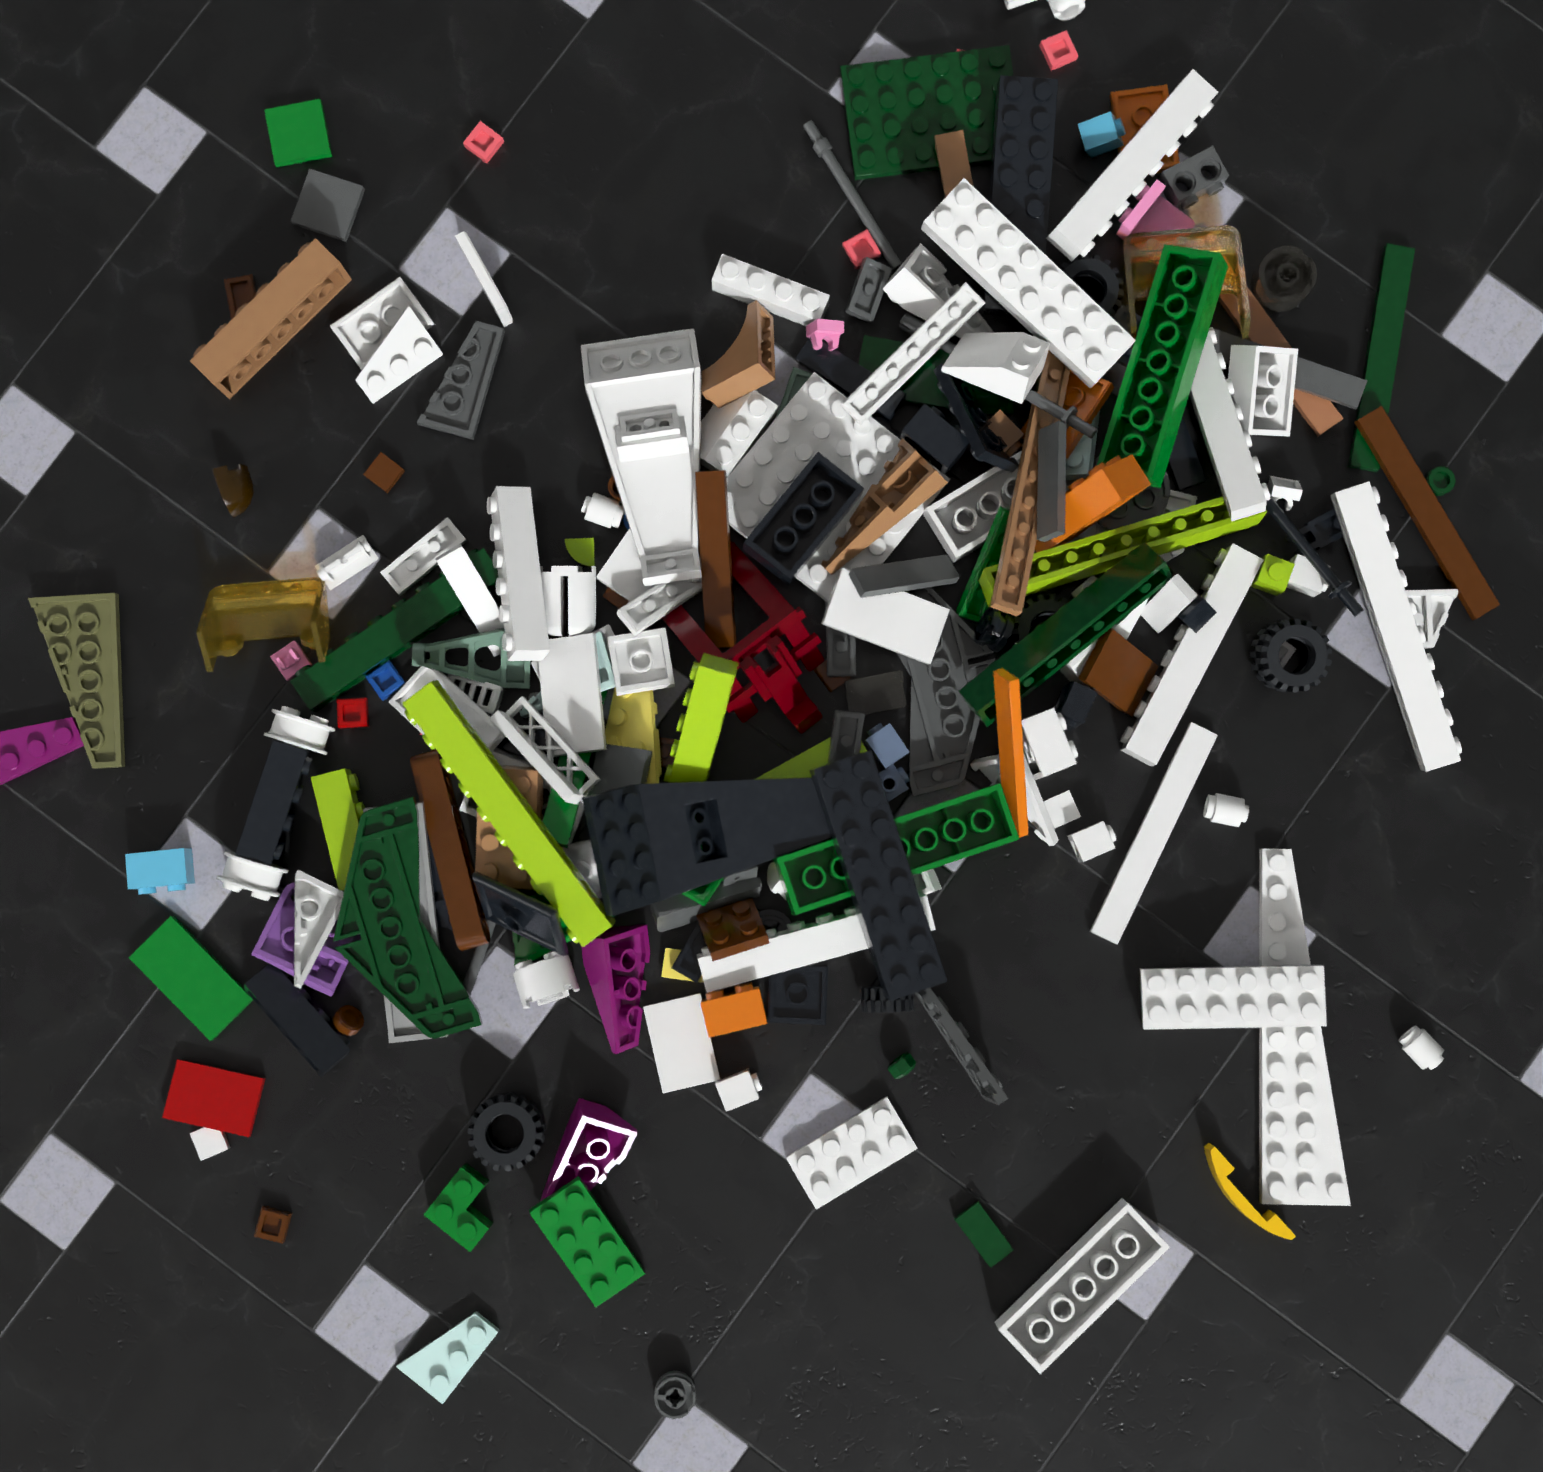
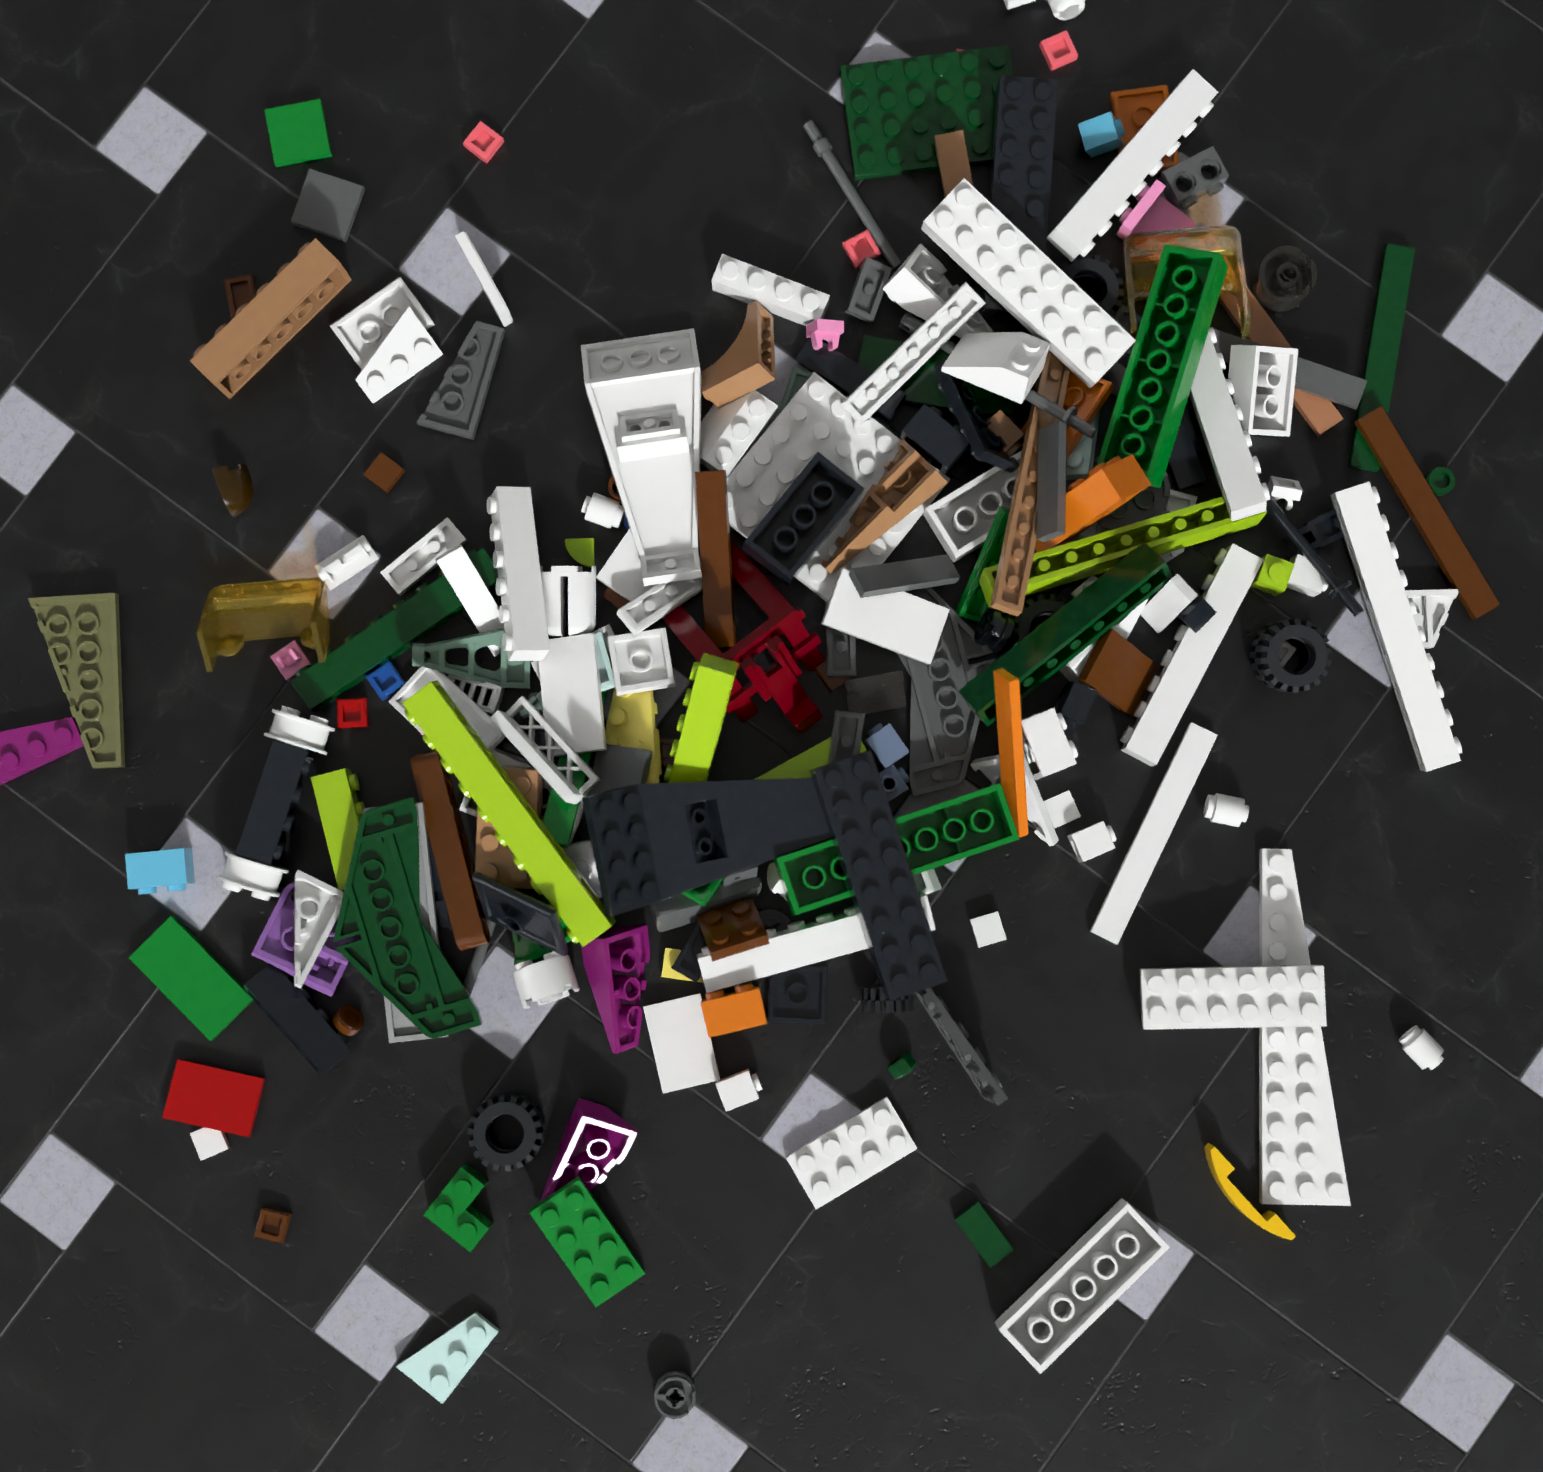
none -> white tile [969,911,1006,948]

